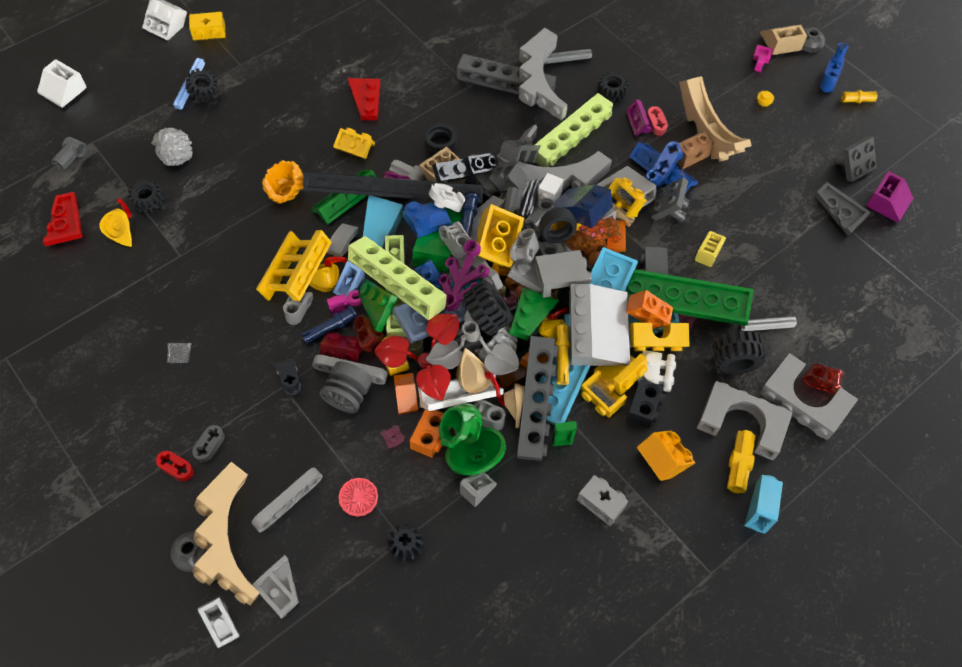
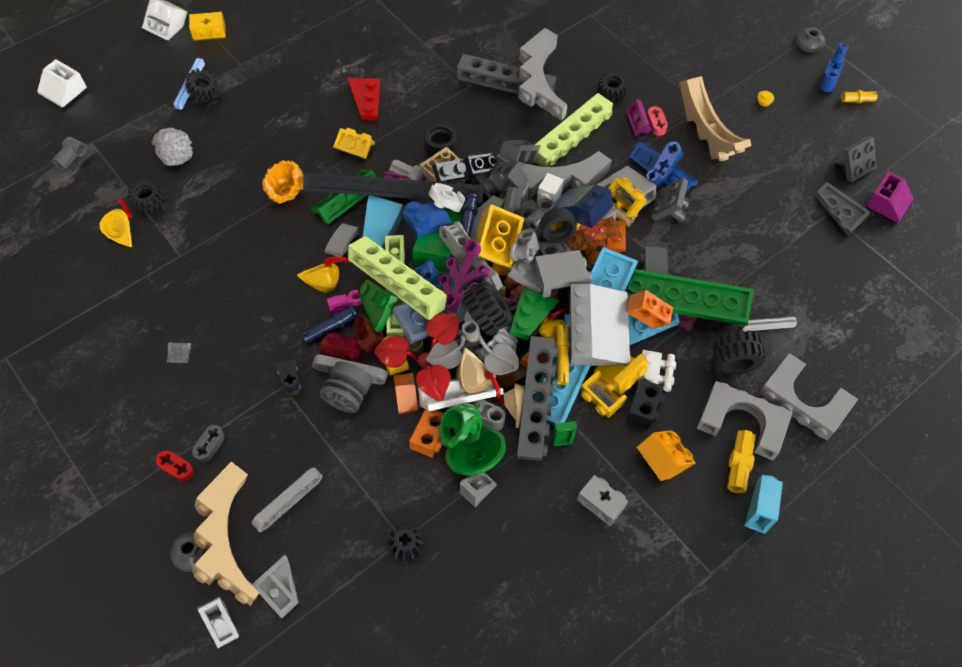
red wing [43,192,83,246] -> none
yellow fence [256,230,332,301] -> none
light grey piece [283,292,313,325] -> none
light blue slope [333,260,366,297] -> none
coral wheel [339,478,378,517] -> none
clear pink plate [381,425,405,448] -> none
dark grey axle [514,49,592,67] -> none
light grey slope [520,125,537,143] -> none
black axle [520,179,540,220] -> none
yellow arch [629,323,689,351] -> none
medium nougat brick [674,131,714,169] -> none
light yellow slope [695,231,726,267] -> none
dark pink plate [753,45,773,72] -> none
tan slope [761,25,807,55] -> none
clear red piece [803,364,845,394] -> none

